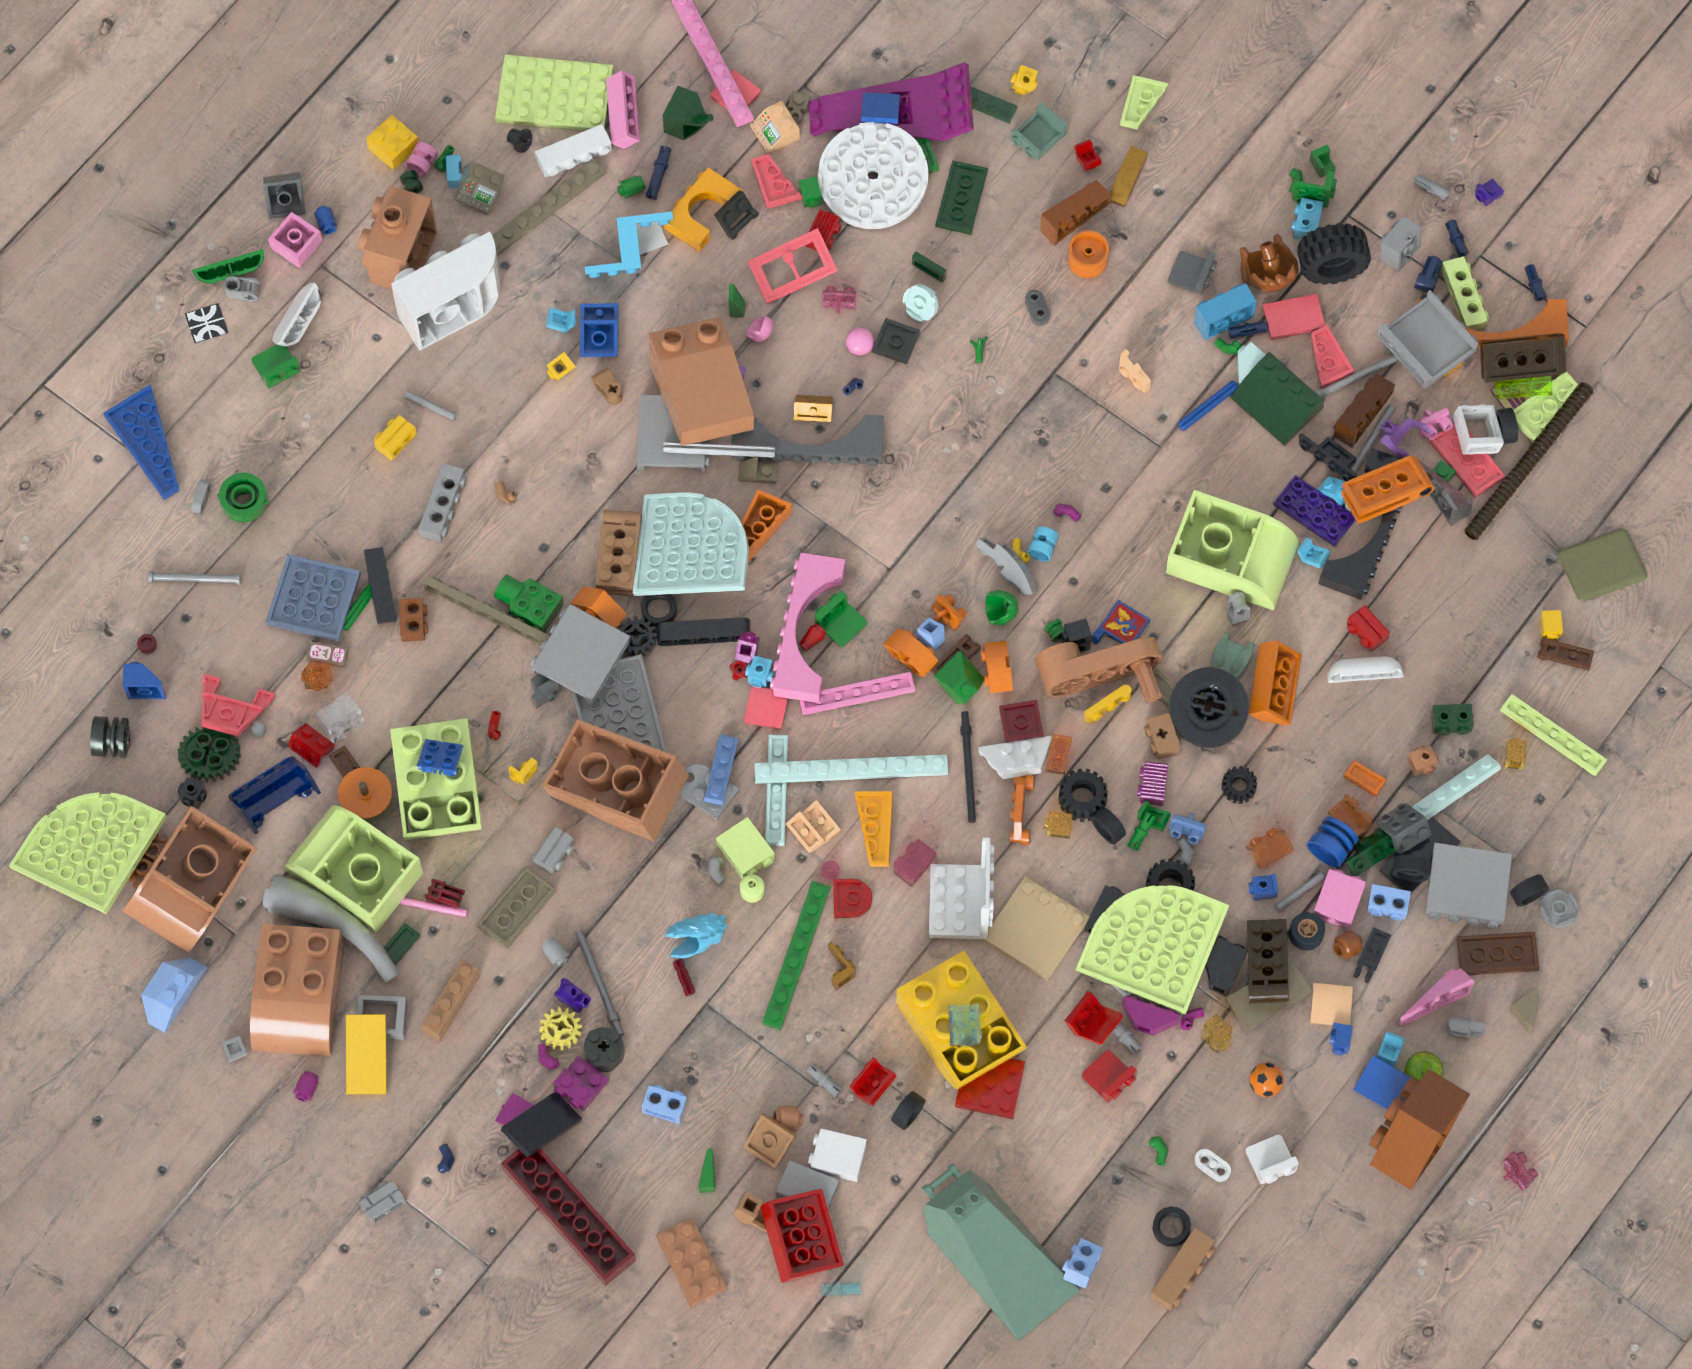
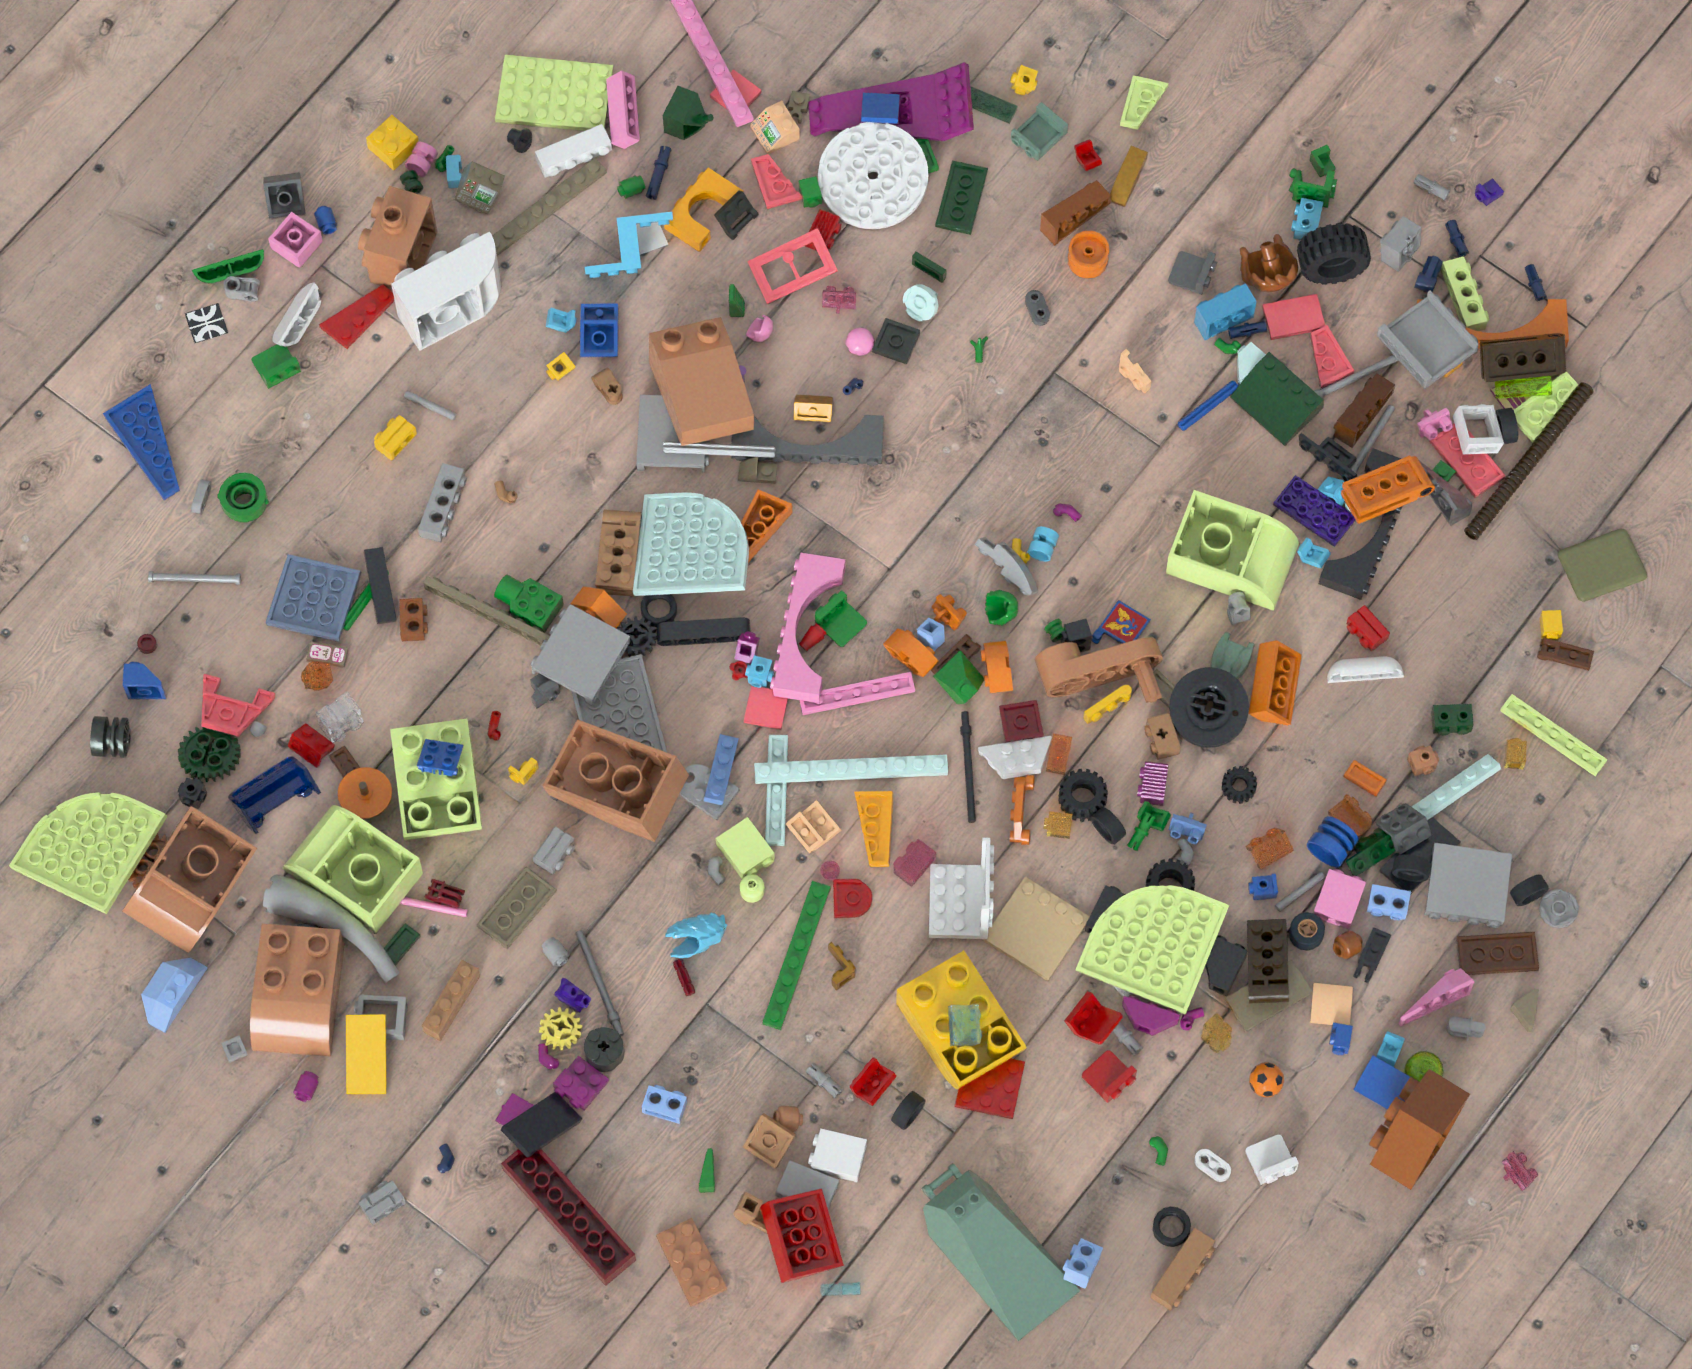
medium lavender piece [1381,418,1432,459] -> none
none -> red wing [319,284,395,349]

